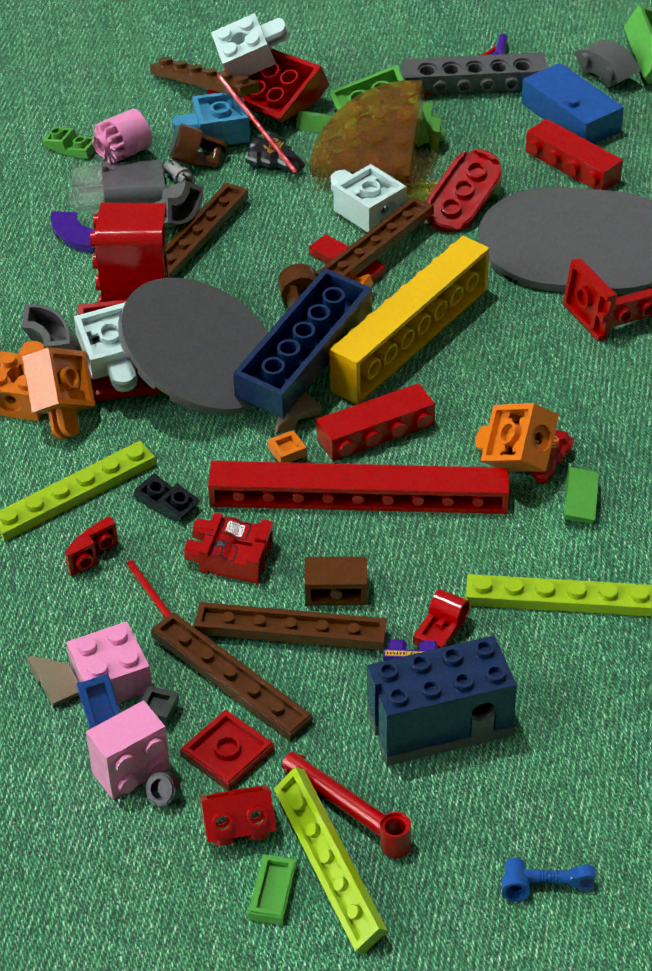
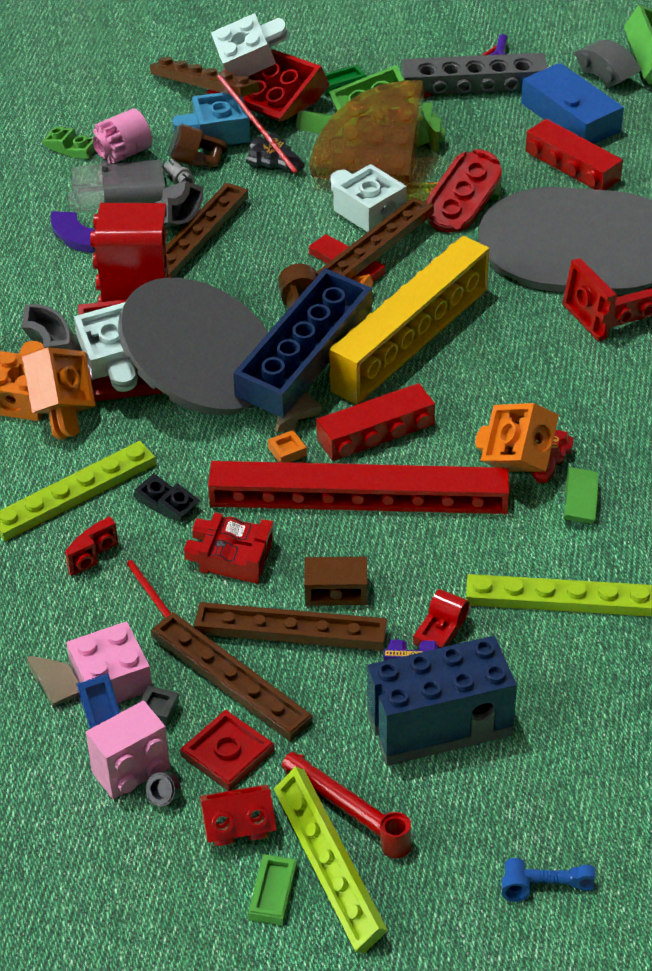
none -> green tile [323,65,367,96]

